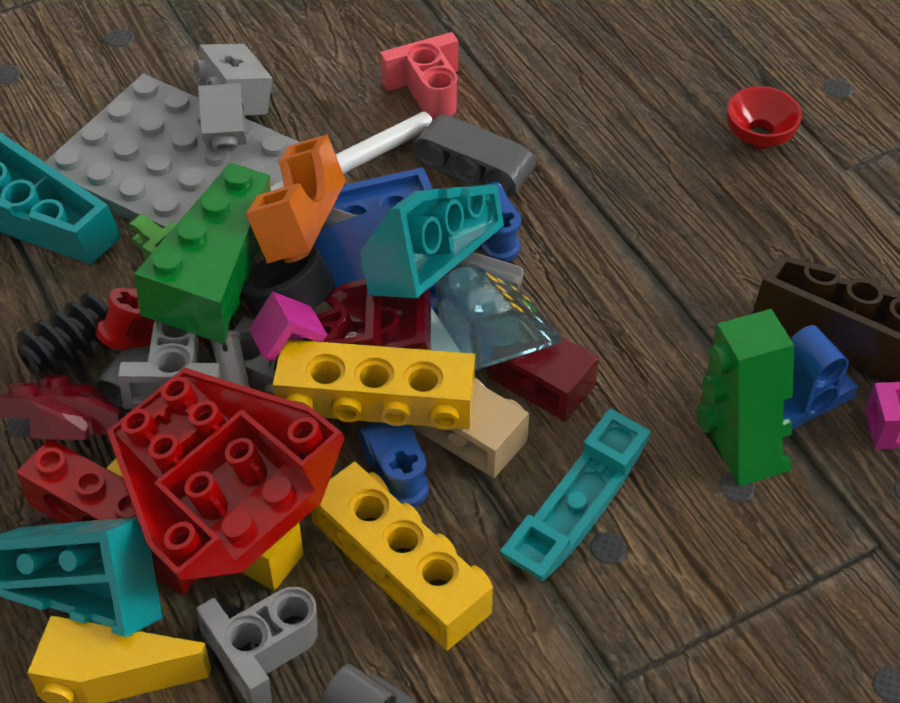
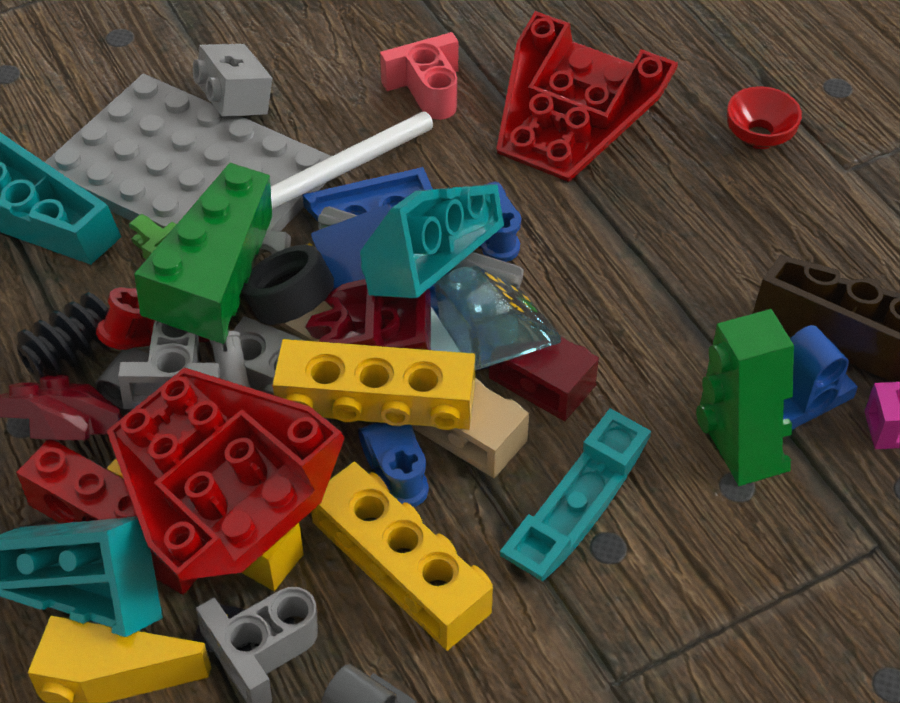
light grey brick [198,83,247,151] -> none
orange arch [246,134,346,263] -> none
dark pink panel [249,291,327,362] -> none
dark grey beam [413,114,536,198] -> none
none -> red wedge [496,11,678,182]

